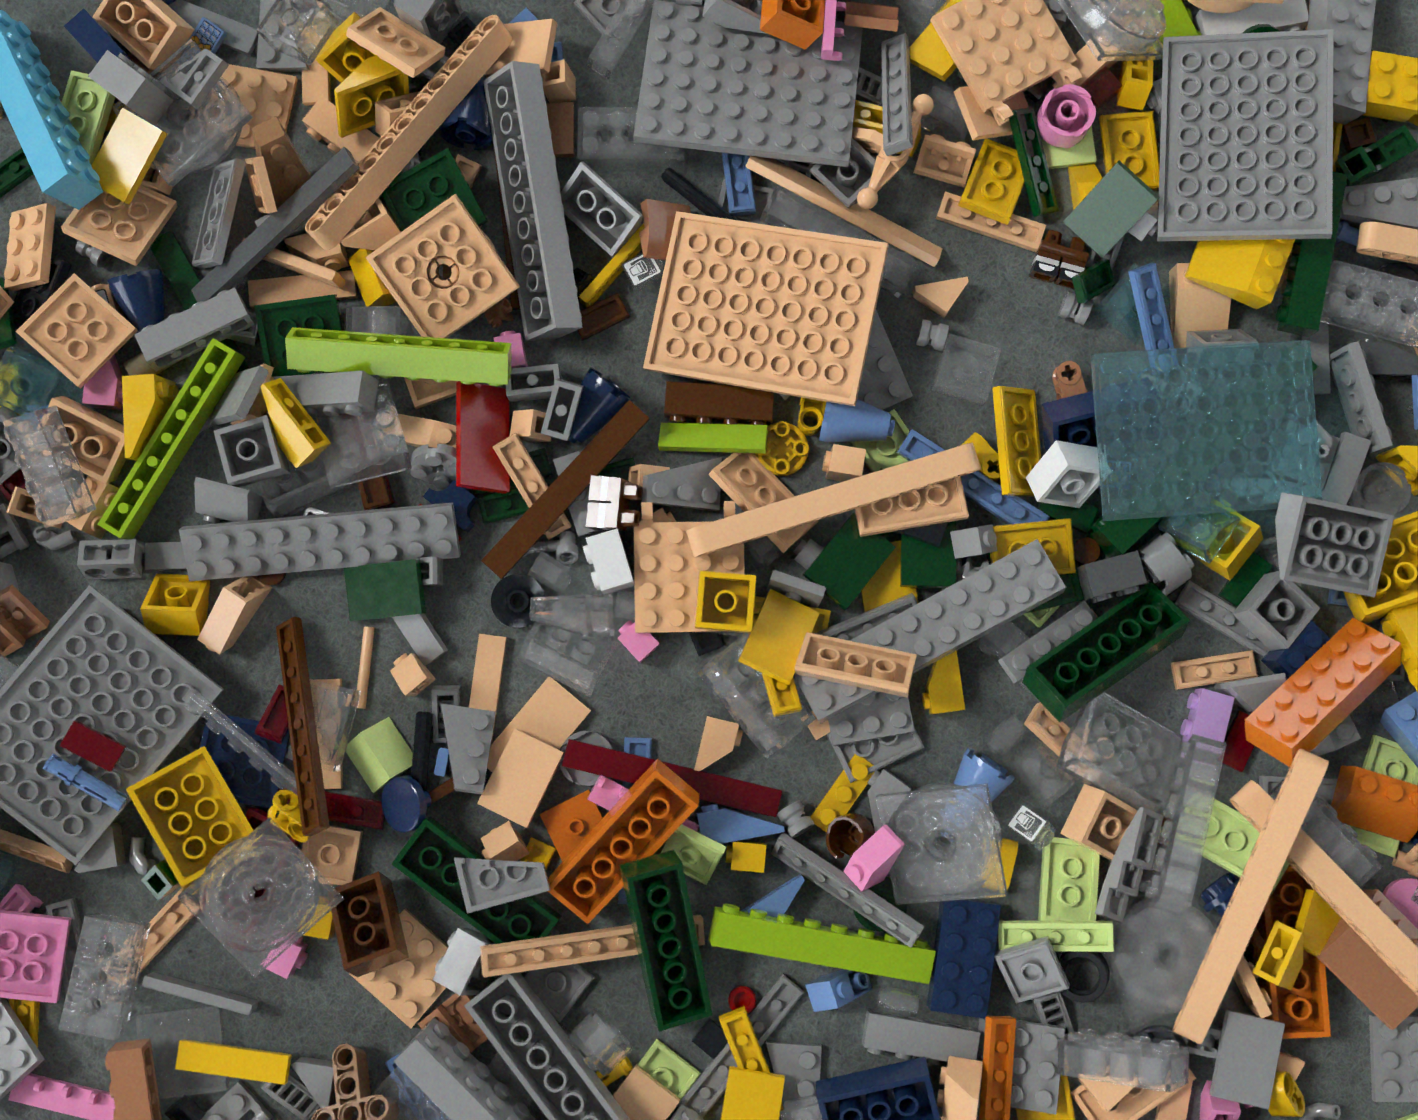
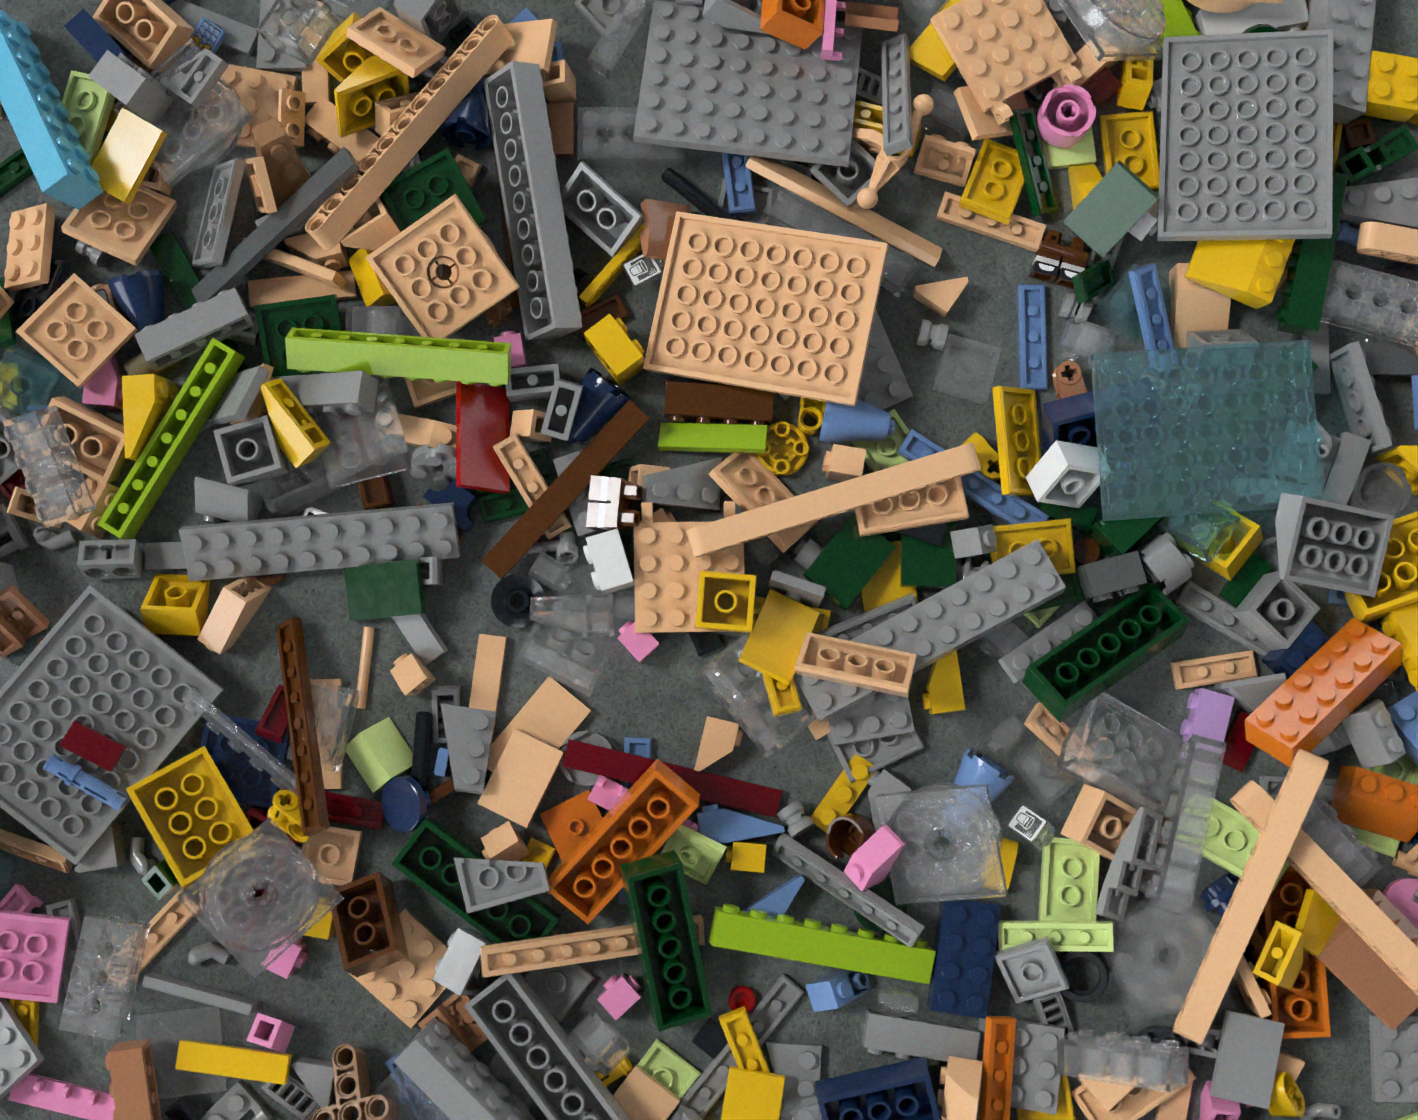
none -> light grey arm [188,942,232,966]
none -> bright pink brick [246,1013,296,1053]
none -> light nougat bracket [278,88,306,148]
none -> yellow brick [584,314,645,386]
none -> bright pink brick [597,973,642,1020]
none -> medium blue tile [1017,285,1048,391]
none -> clear brick [1056,319,1119,373]
none -> light grey slope [1342,697,1406,769]

